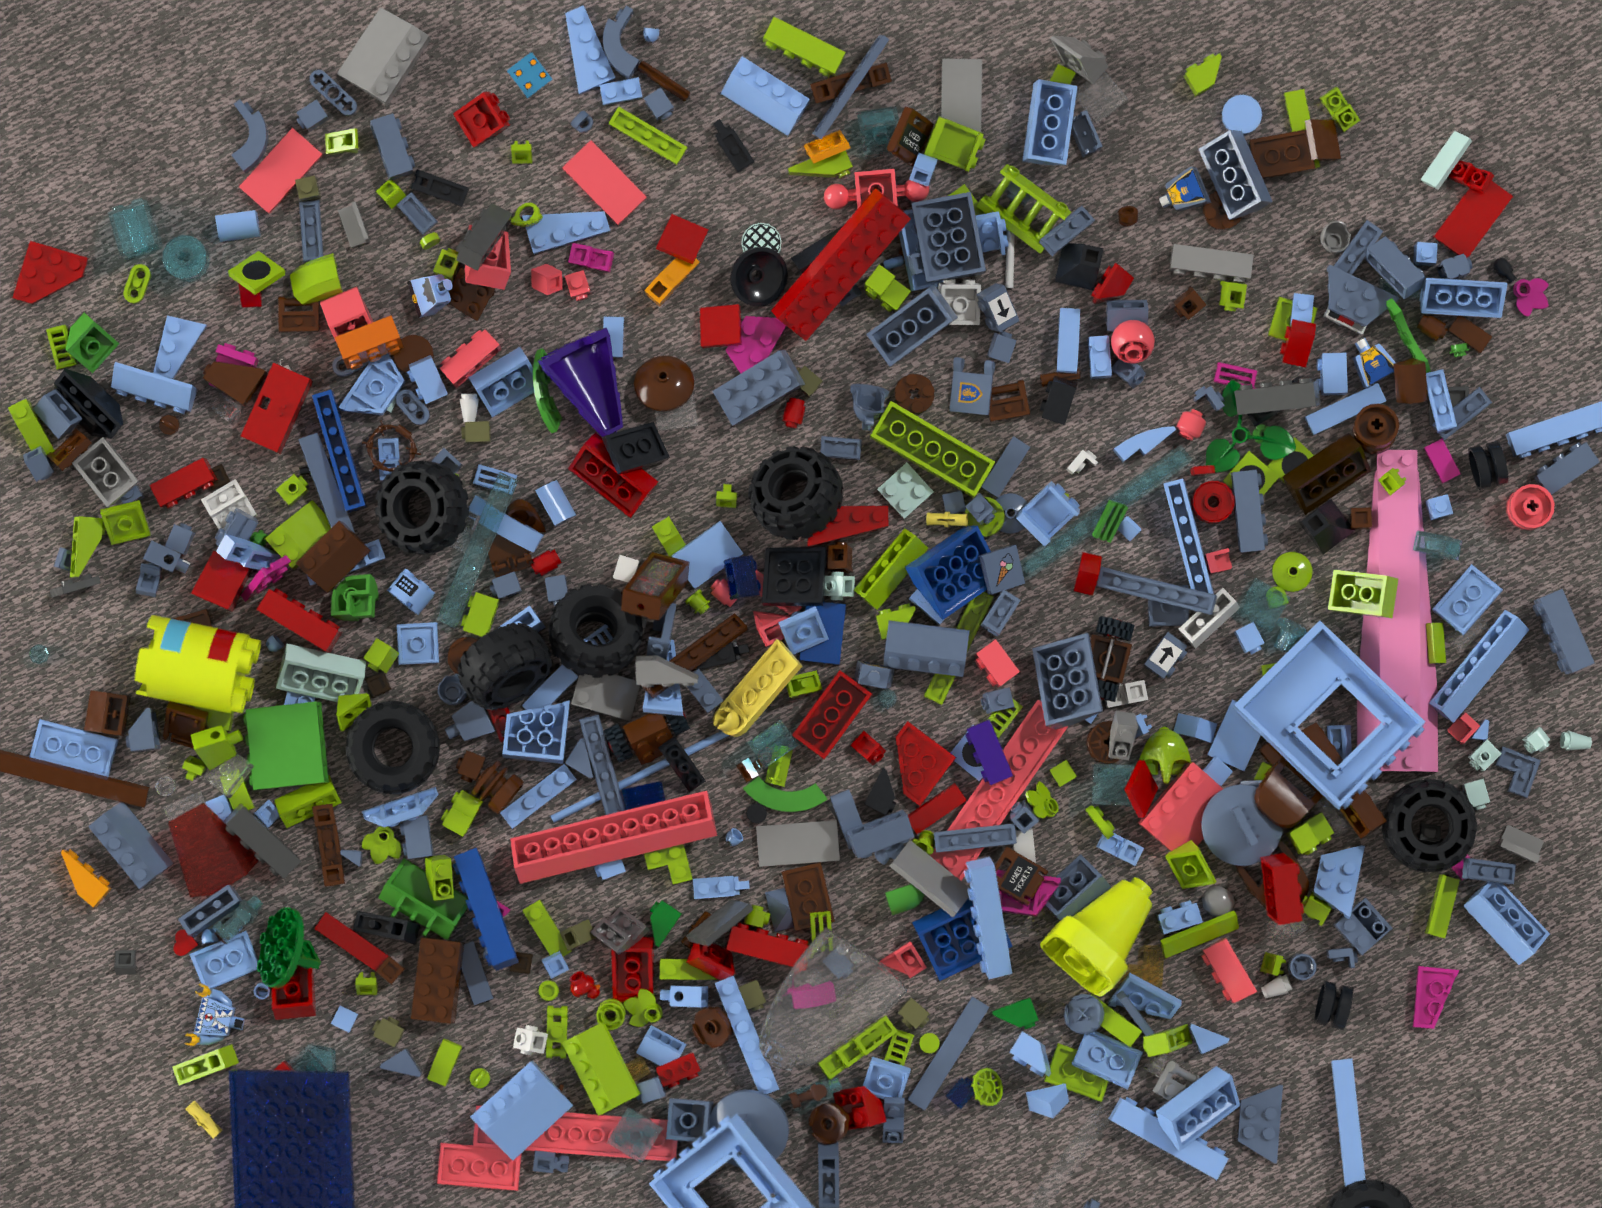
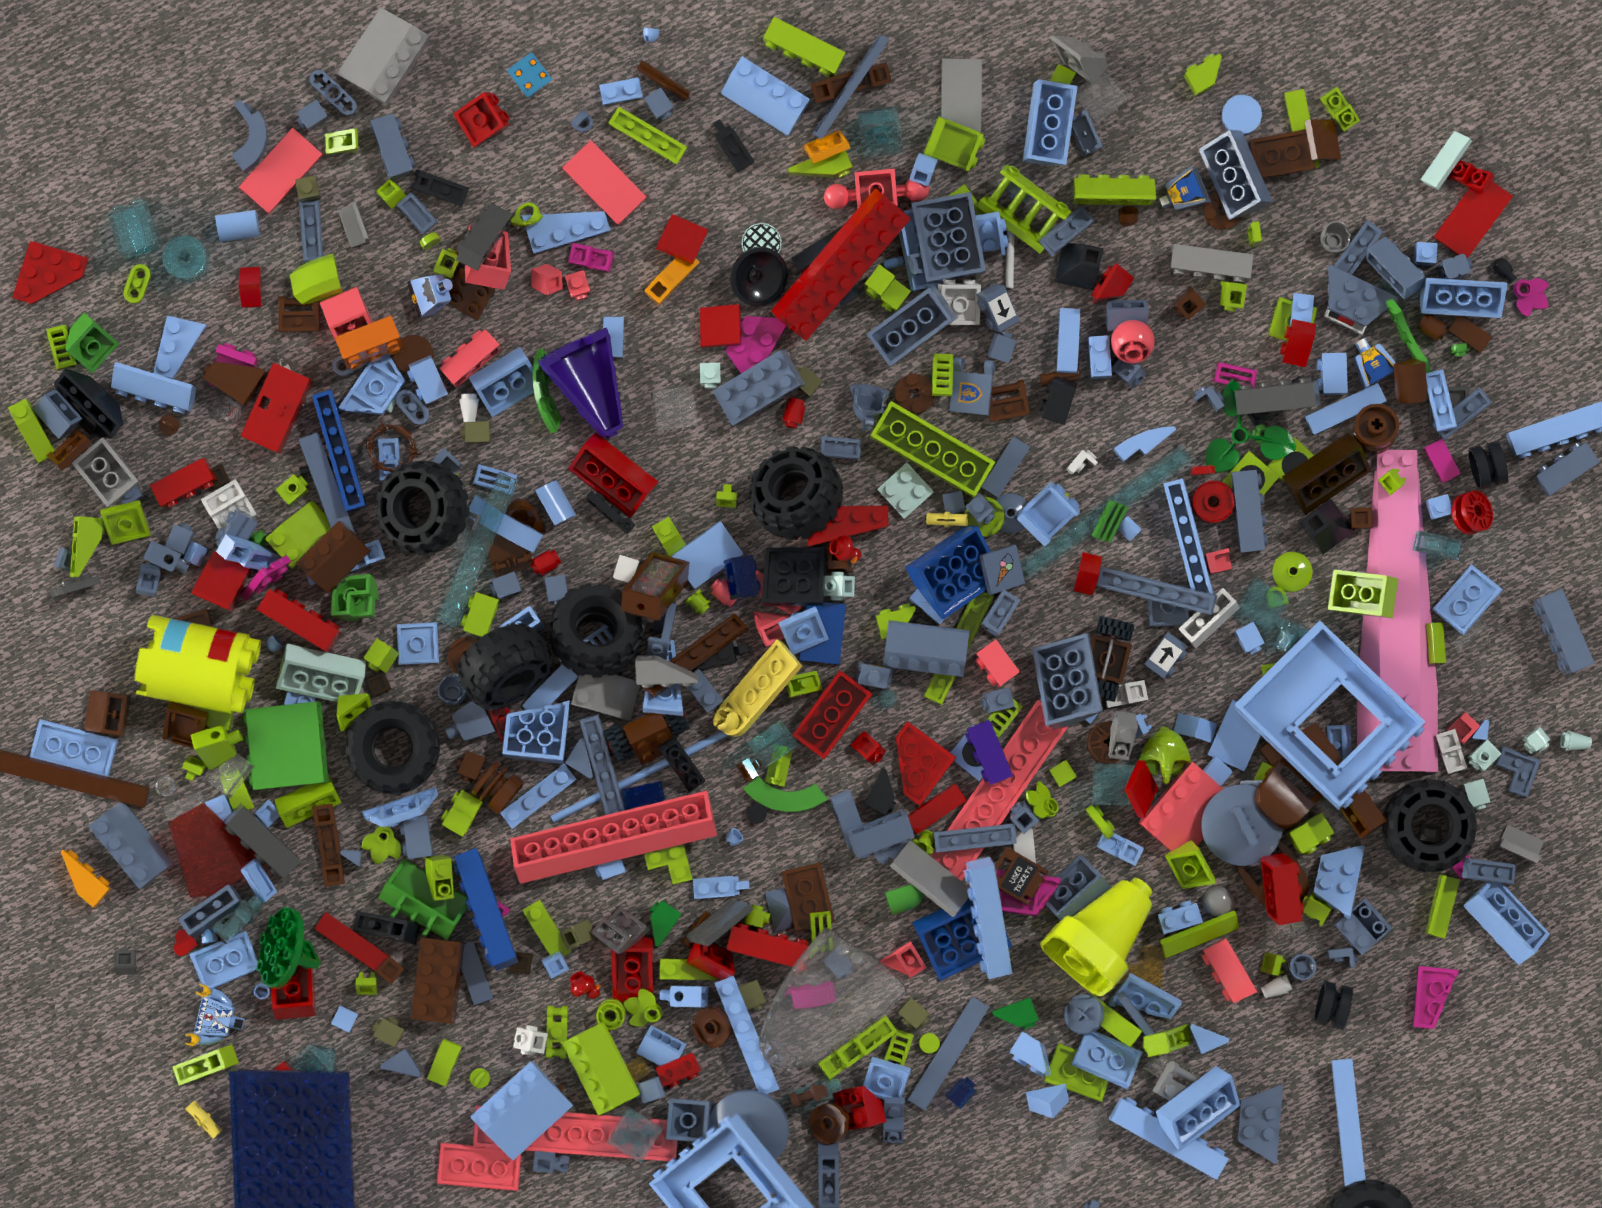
sand blue brick [23,446,54,482] -> none
clear light blue tile [29,644,50,665] -> none
sand blue slope [126,708,160,752] -> none
lime tile [228,251,286,295] -> none
light blue brick [387,568,435,615] -> none
lime tile [511,140,532,164] -> none
lime tile [538,980,559,1001] -> none
light blue wing [565,5,616,95] -> none
black plate [602,422,670,475] -> none
sand blue arch [603,6,640,79] -> none
reddish brown dish [634,356,694,412] -> none
light grey tile [756,820,840,867] -> none
lime brick [854,528,928,610] -> none
reddish brown container [887,106,934,167] -> none
lime wheel [971,1068,1003,1106] -> none
coral head [1176,409,1206,441] -> none
light blue brick [1429,610,1529,723] -> none
coral wheel [1506,484,1555,530] -> none
none -> light blue slope [183,541,208,567]
none -> light blue tile [241,858,277,904]
none -> black hinge [586,490,635,535]
none -> light aqua brick [700,363,721,389]
none -> red animal [829,535,862,564]
none -> lime slope [932,354,953,396]
none -> lime slope [1073,174,1156,206]
none -> lime tile [1247,221,1262,247]
none -> white slope [1435,729,1467,775]
none -> red wheel [1451,490,1493,535]

